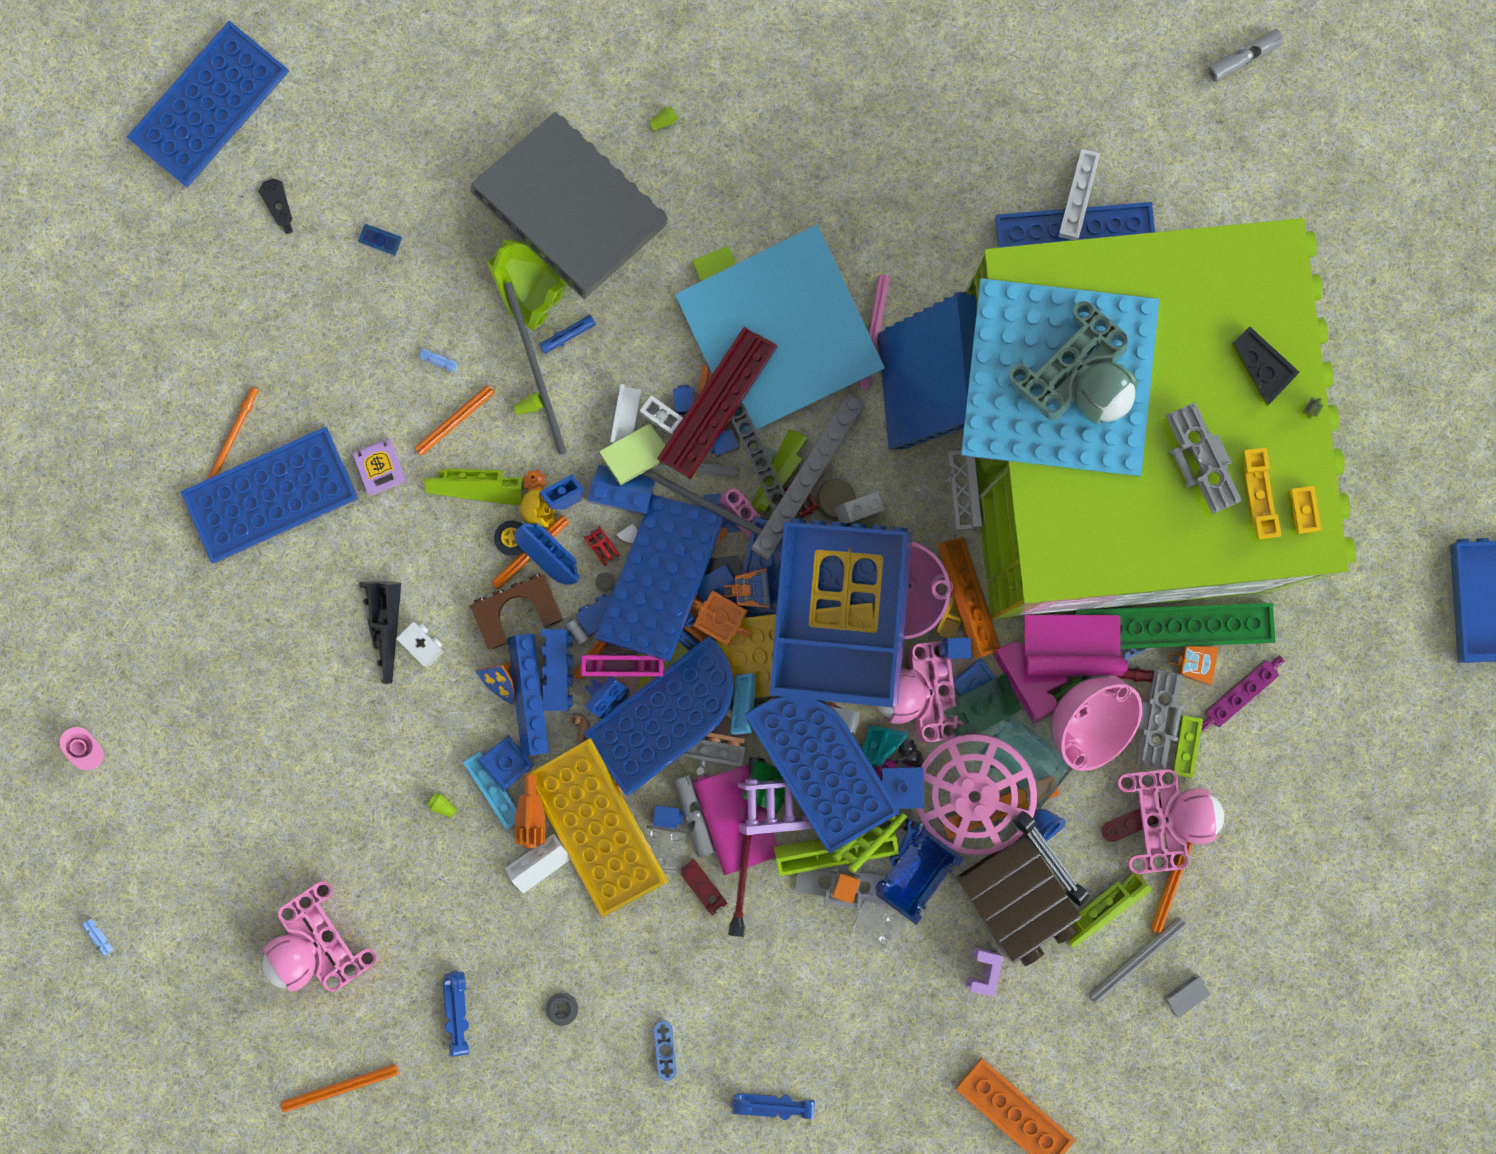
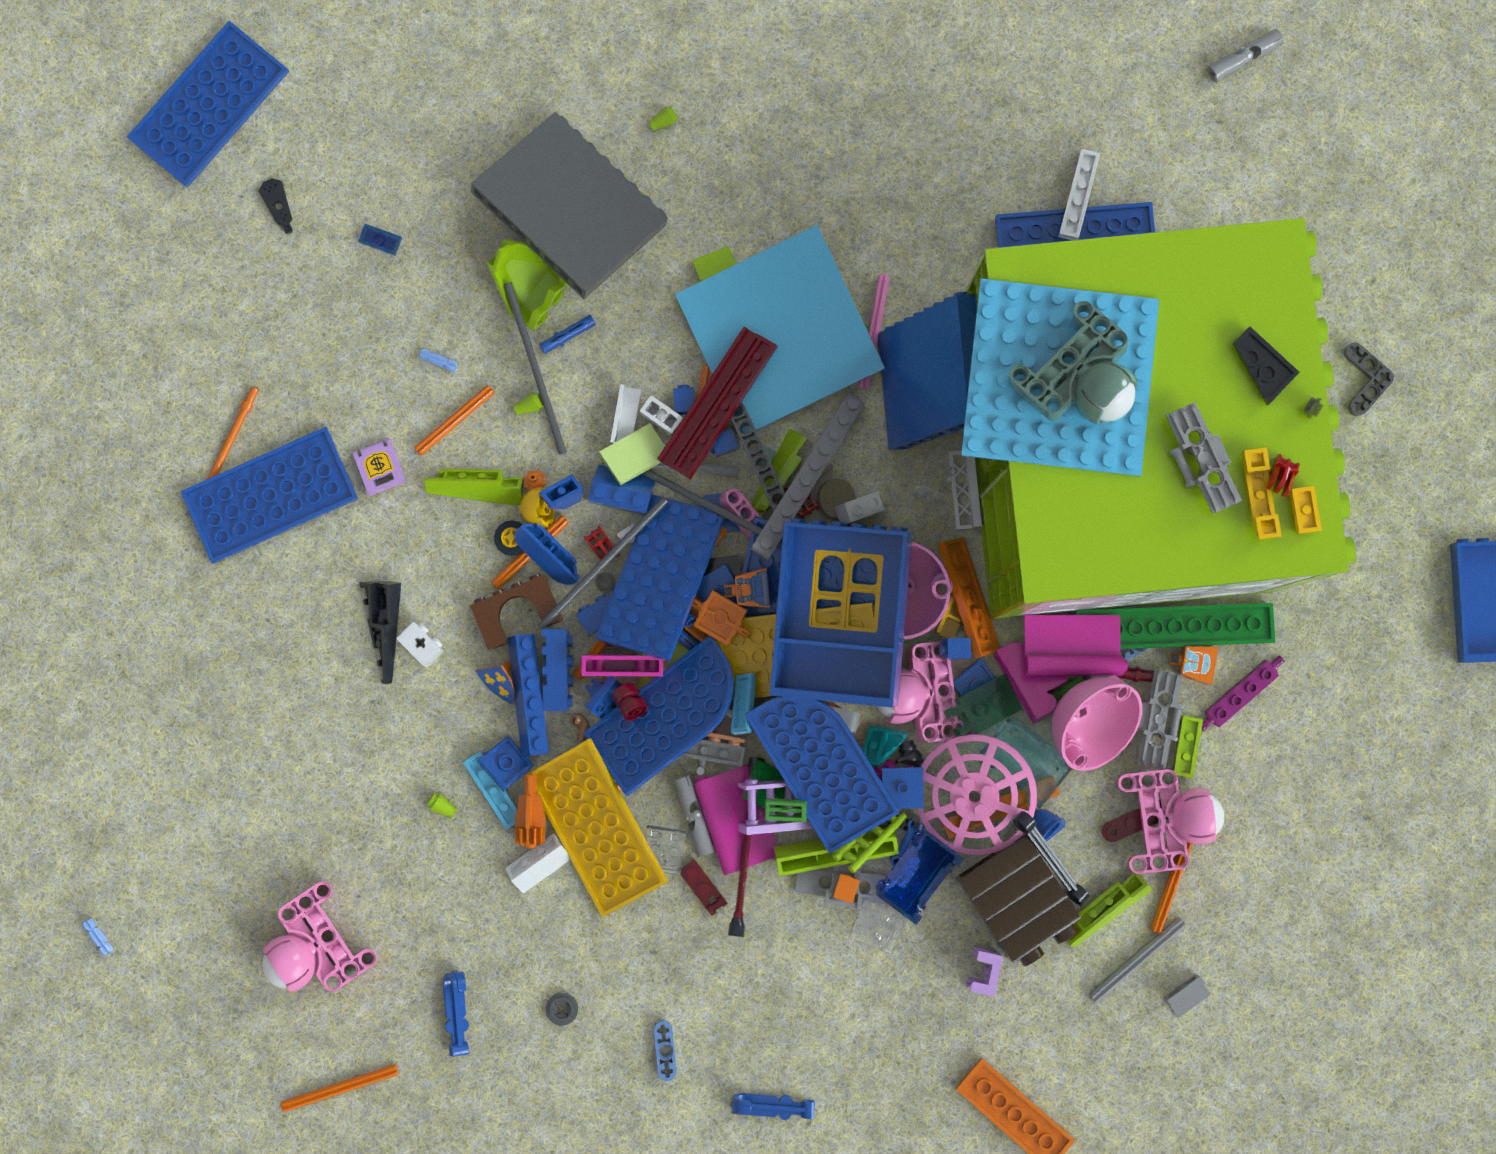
bright pink piece [60,727,104,770] -> none
white pin [566,618,590,645] -> none
blue brick [653,805,683,829] -> none
none -> dark grey piece [537,497,669,630]
none -> dark red wheel [612,683,648,721]
none -> bright green tile [765,798,807,822]
none -> red arm [1266,454,1300,497]
none -> dark grey beam [1344,342,1394,416]

